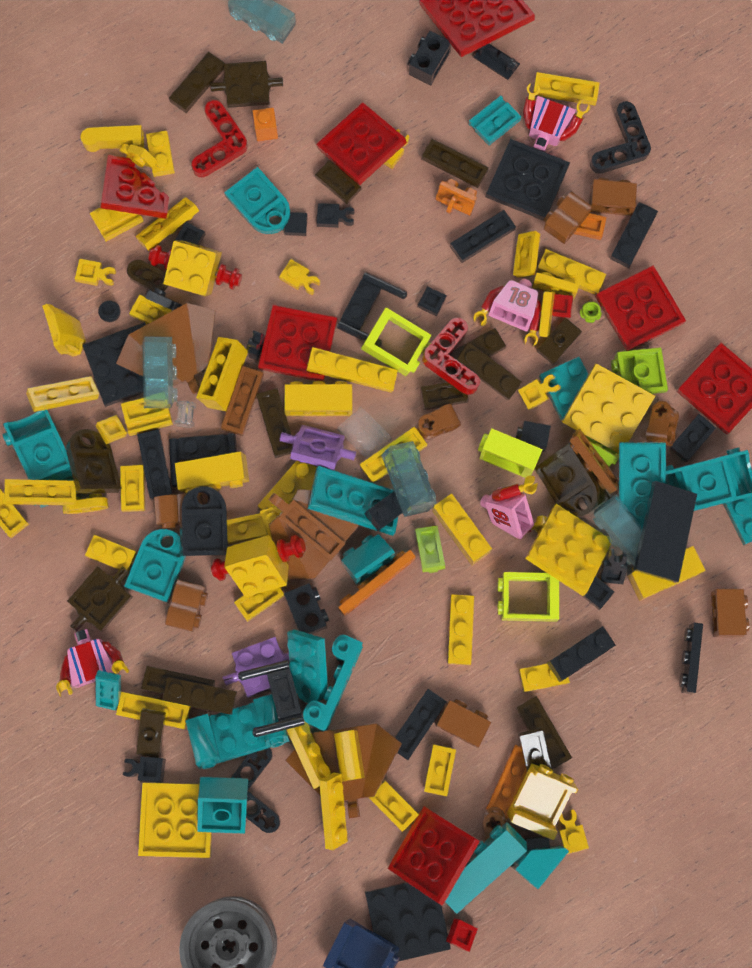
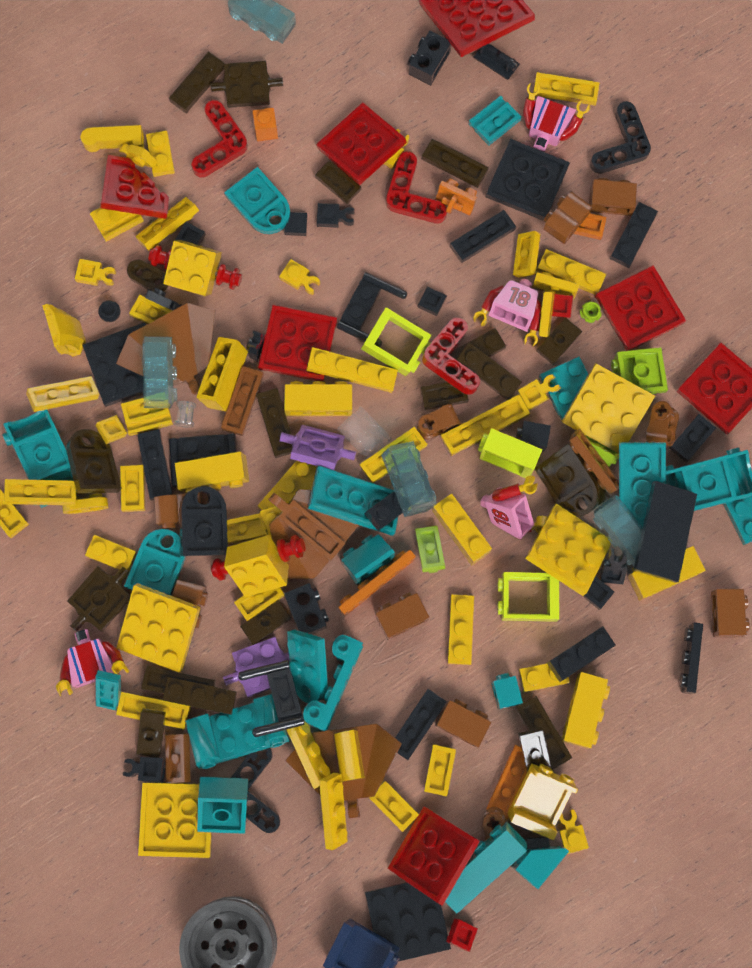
none -> yellow plate [116,583,201,673]
none -> dark orange plate [165,734,191,783]
none -> dark brown plate [240,600,291,645]
none -> dark orange brick [376,592,430,640]
none -> red beam [386,151,447,224]
none -> yellow plate [441,395,530,456]
none -> teal brick [491,673,523,710]
none -> yellow brick [561,672,610,749]

